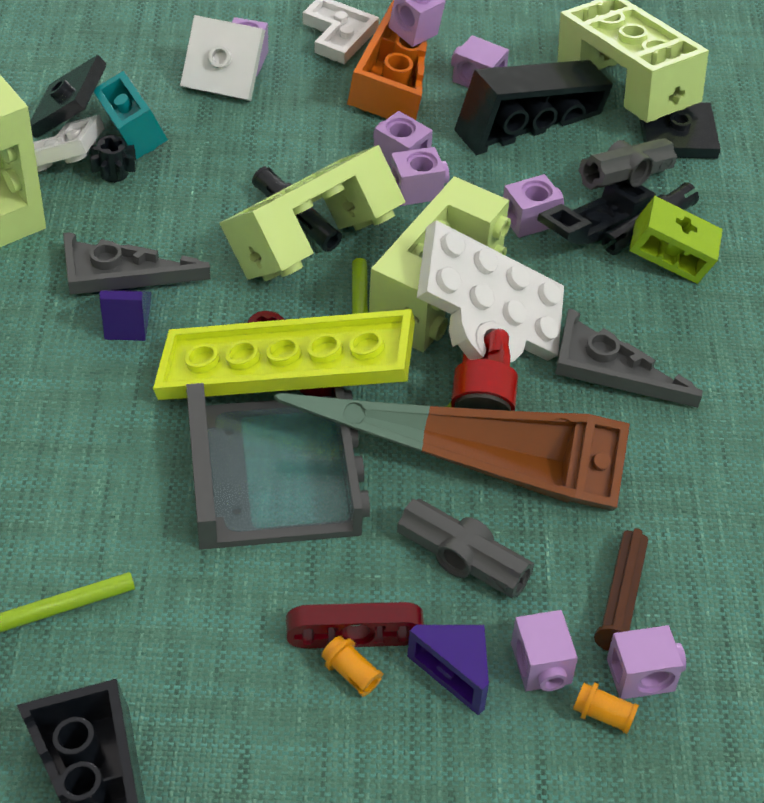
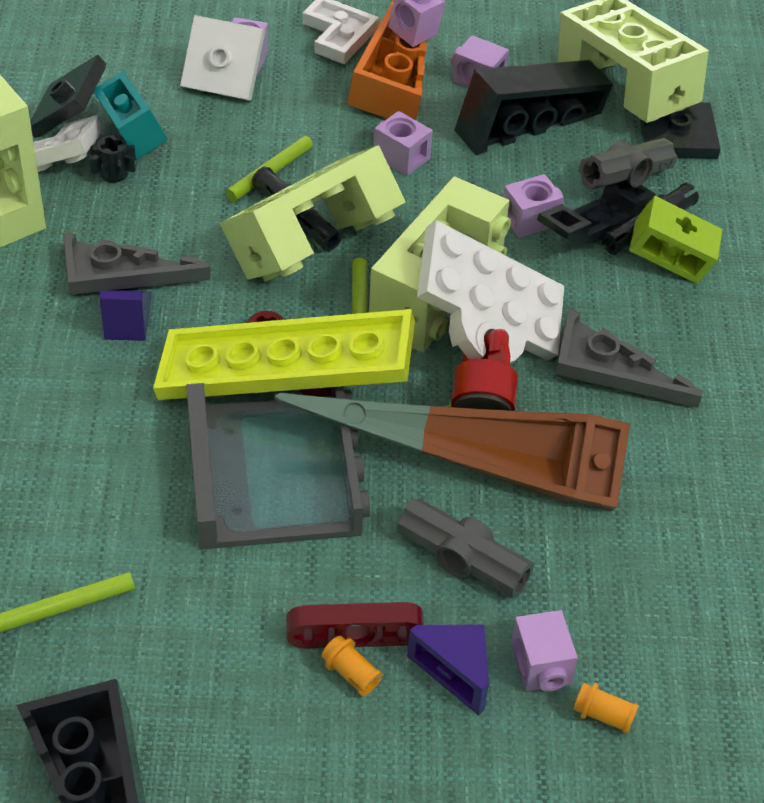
lavender brick [390,147,449,206] -> none
reddish brown axle [594,528,648,651] -> none
lavender brick [607,625,686,699] -> none
none -> lime bar [225,135,313,202]

